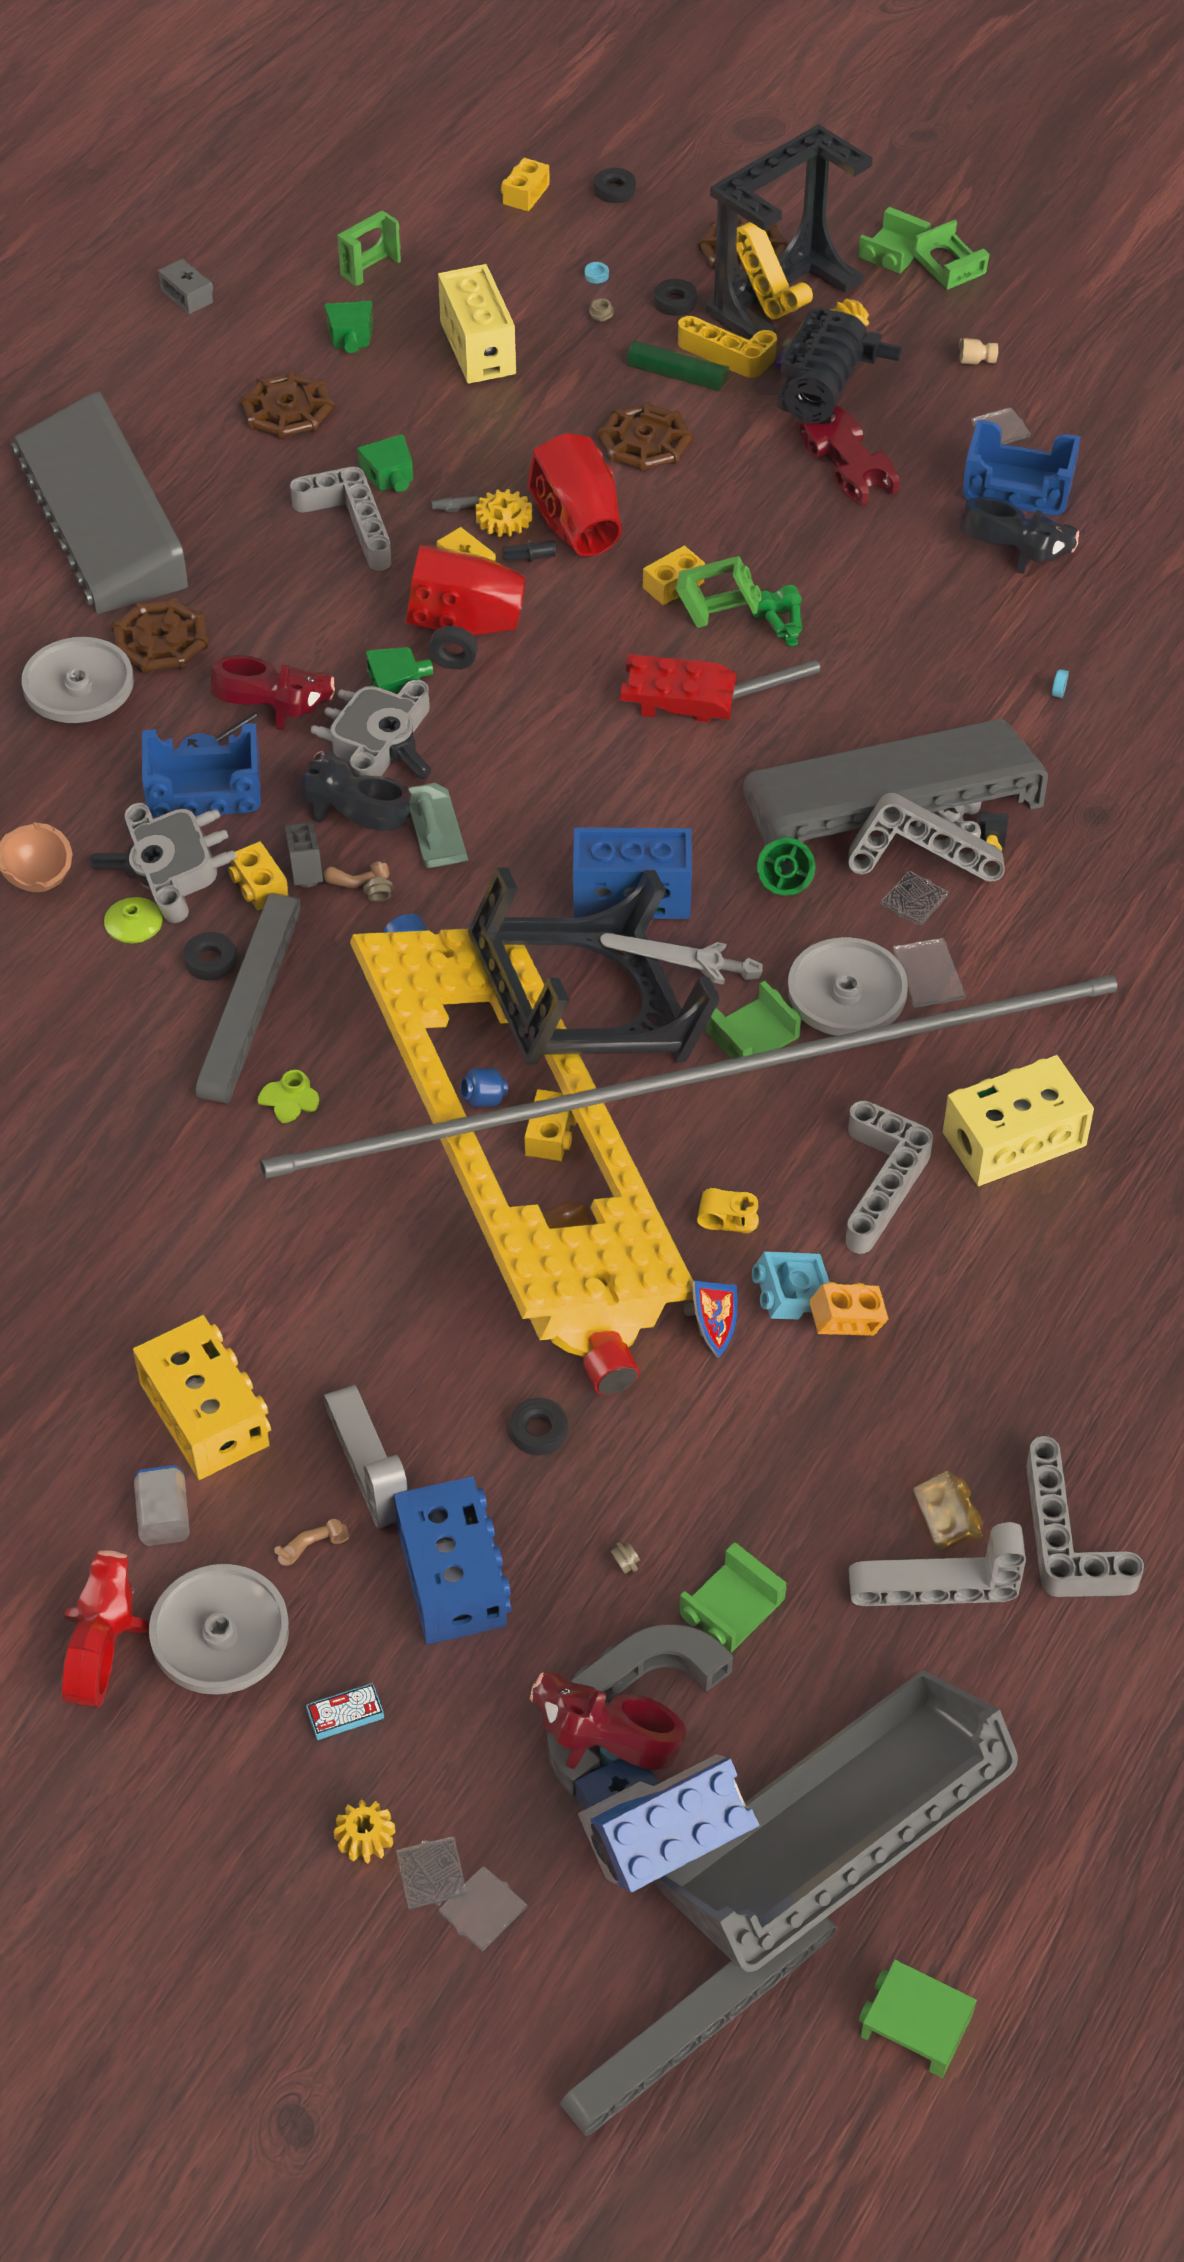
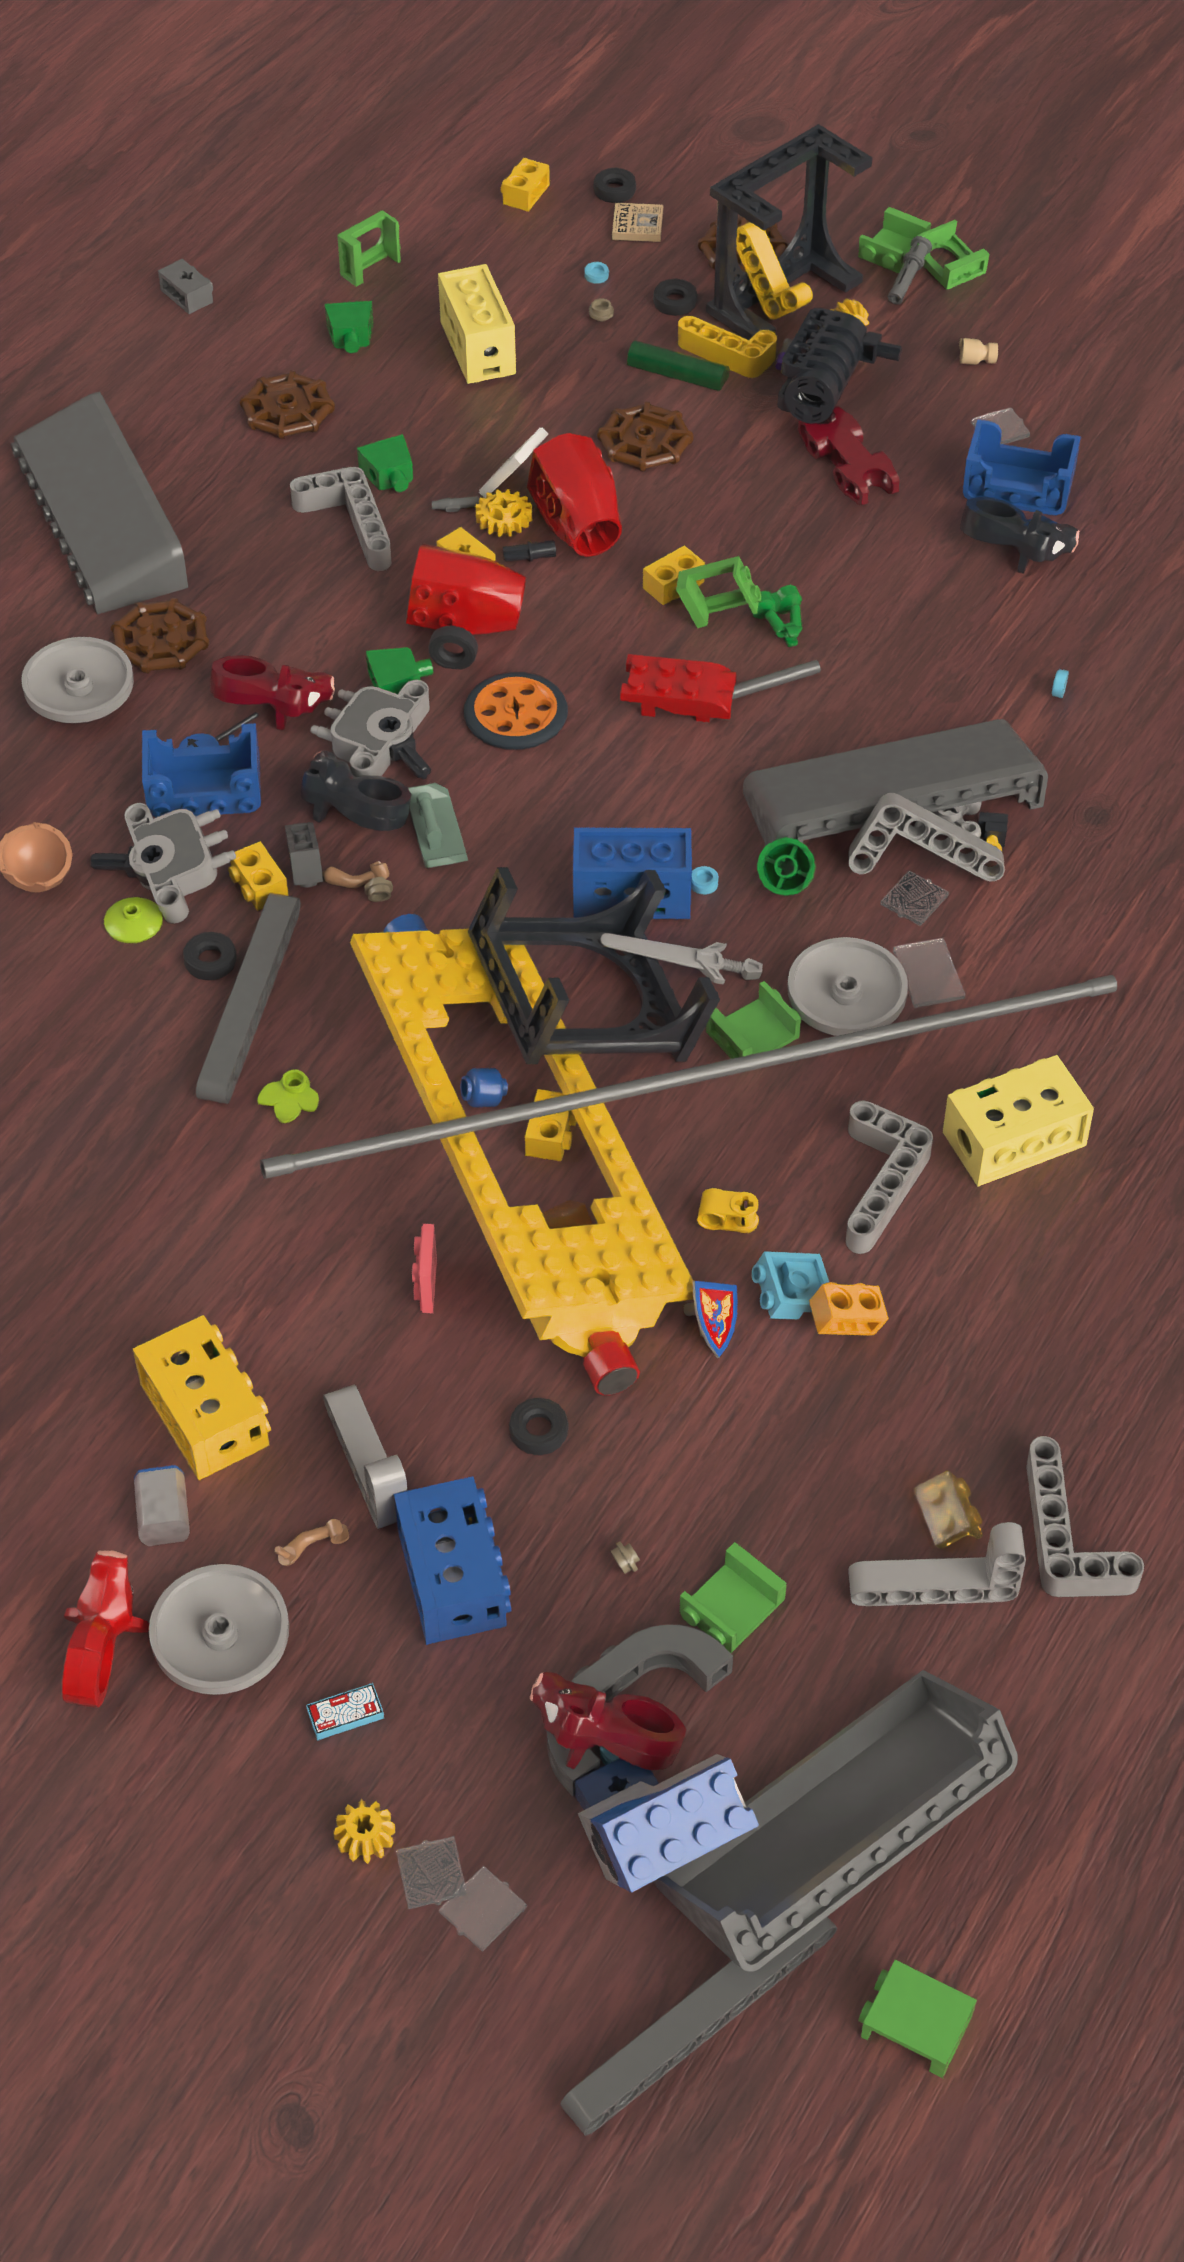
none -> coral tile [412,1224,437,1313]
none -> wedge [464,672,568,750]
none -> white tile [479,428,548,499]
none -> tan tile [612,203,663,242]
none -> medium azure tile [691,866,719,895]
none -> dark grey pin [887,236,932,305]

